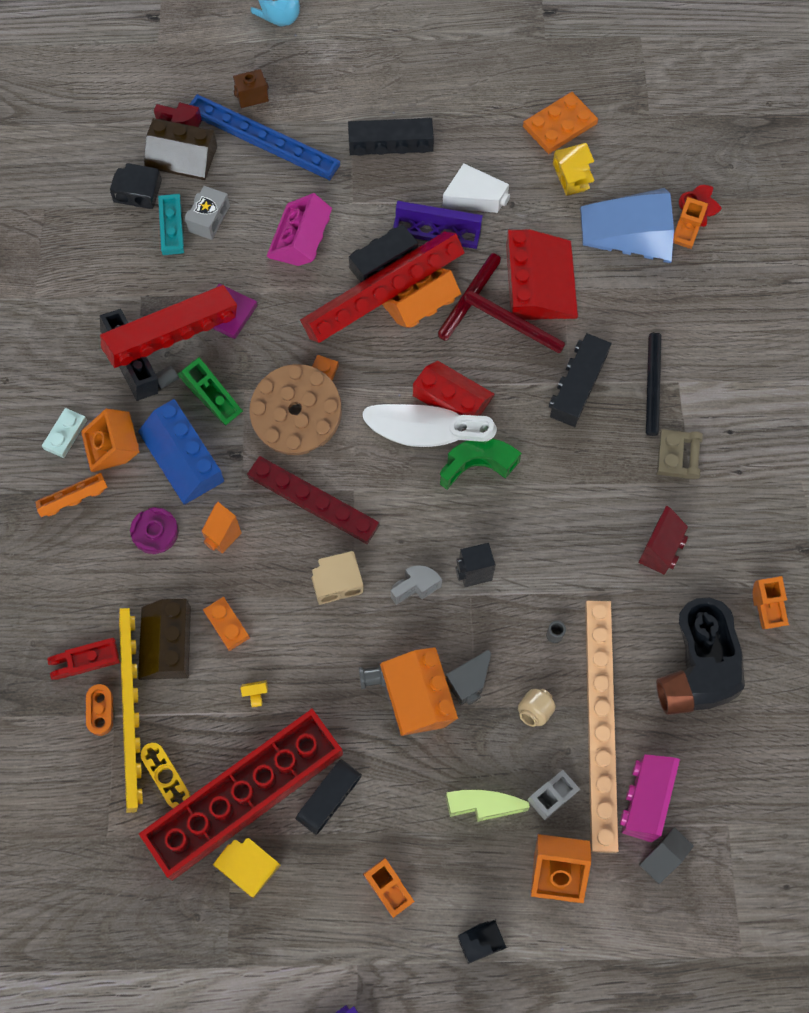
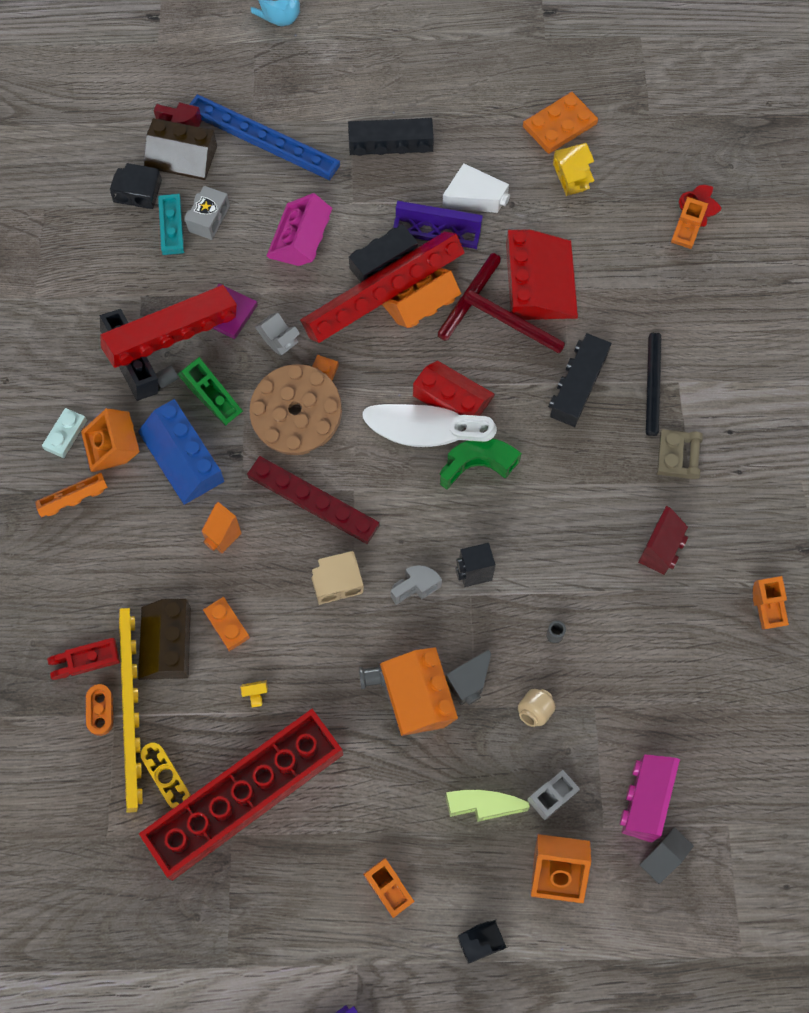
magenta tile [130,507,179,554] -> none
yellow piece [213,838,281,898] -> none
reddish brown head [233,69,269,108] -> none
black beam [295,759,362,835] -> none
medium blue wedge [580,188,674,263] -> none
light nougat plate [585,601,619,853] -> none
black piece [656,597,745,715] -> none
none -> light grey brick [255,313,300,355]

